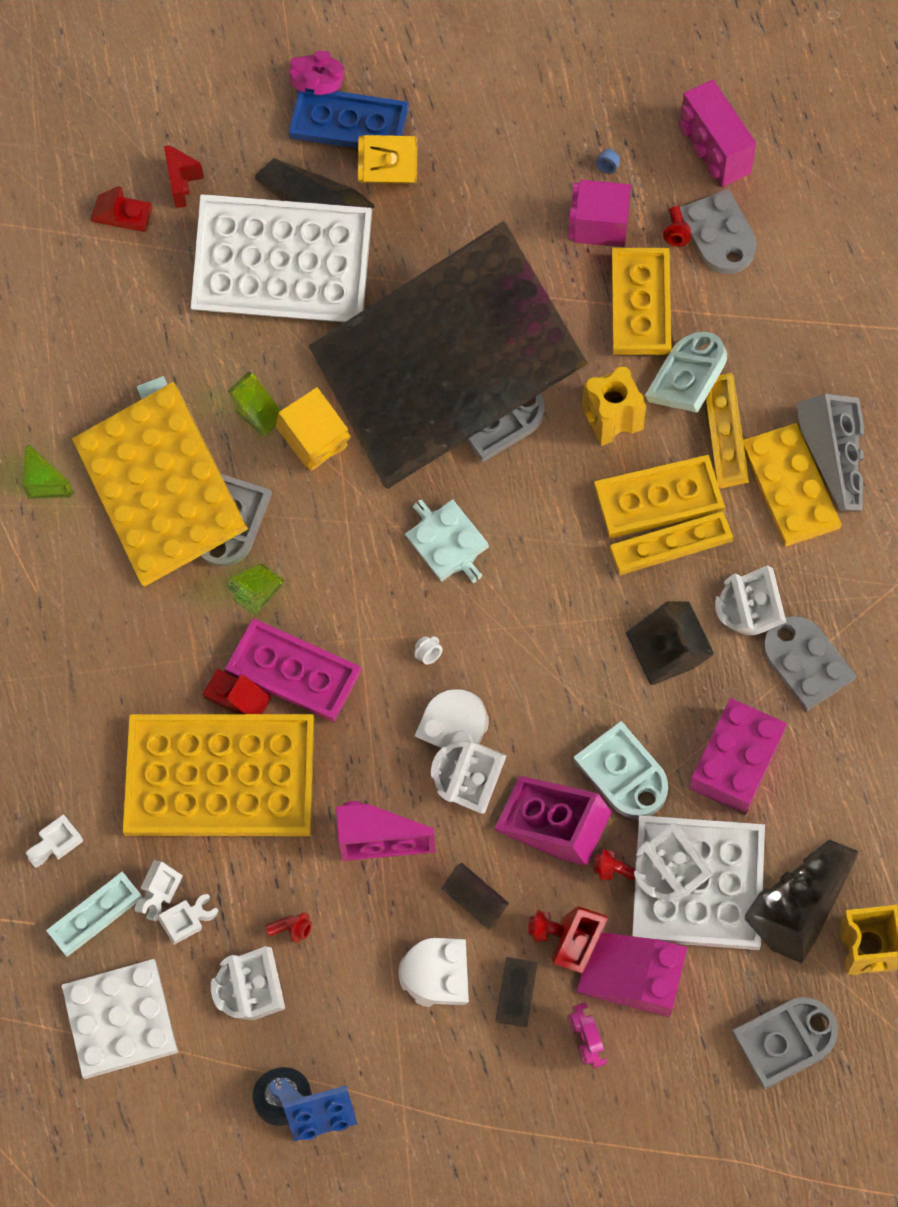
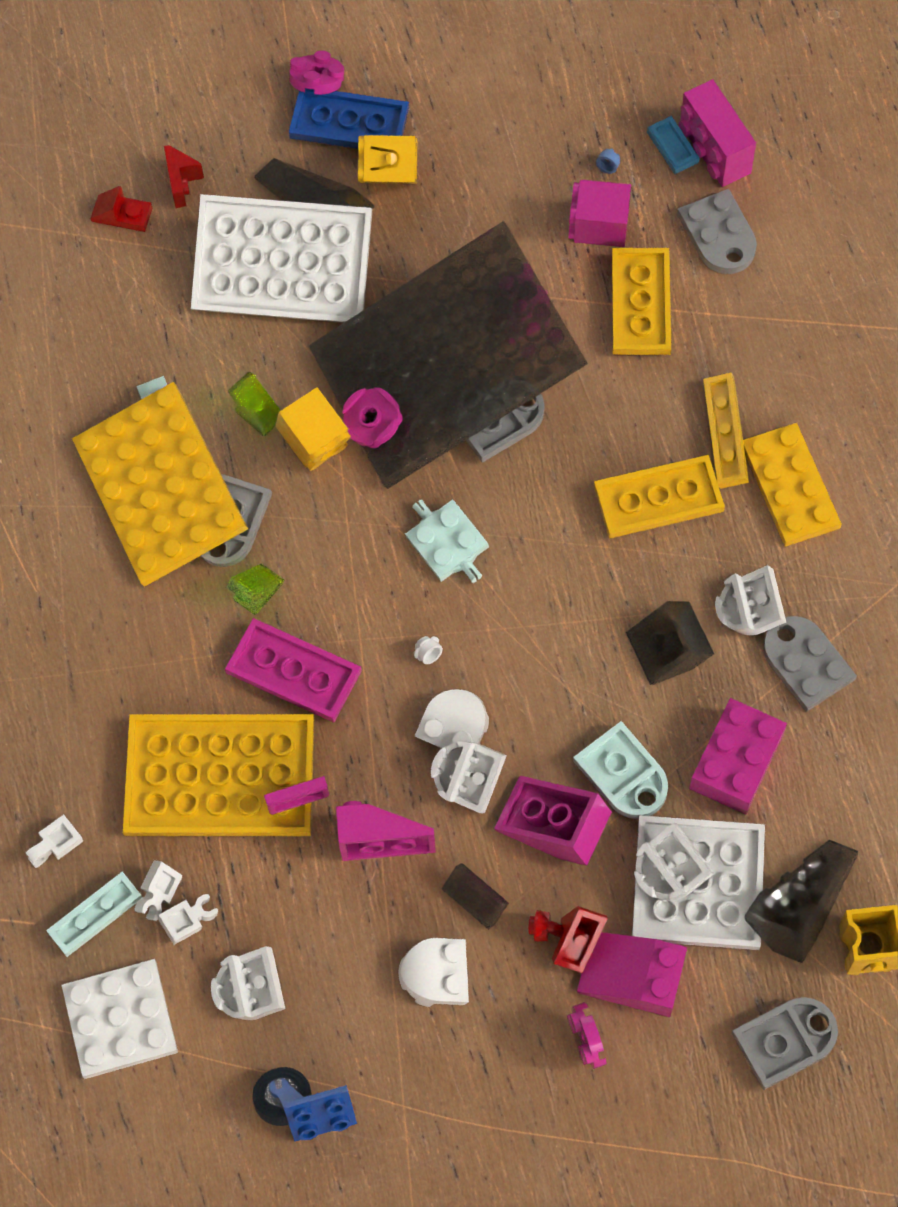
clear neon green slope [23,445,74,499] -> none
red slope [202,668,271,714] -> none
red plate [265,912,312,943] -> none
clear smoke plate [496,957,538,1027] -> none
yellow piece [582,366,646,446] -> none
red plate [594,849,636,880] -> none
yellow plate [610,511,733,576] -> none
light aqua plate [645,332,727,413] -> none
red plate [663,206,691,247] -> none
light grey wedge [796,394,864,512] -> none
none -> dark pink tile [264,776,329,815]
none -> dark pink plate [342,387,402,448]
none -> dark azure tile [647,116,699,174]

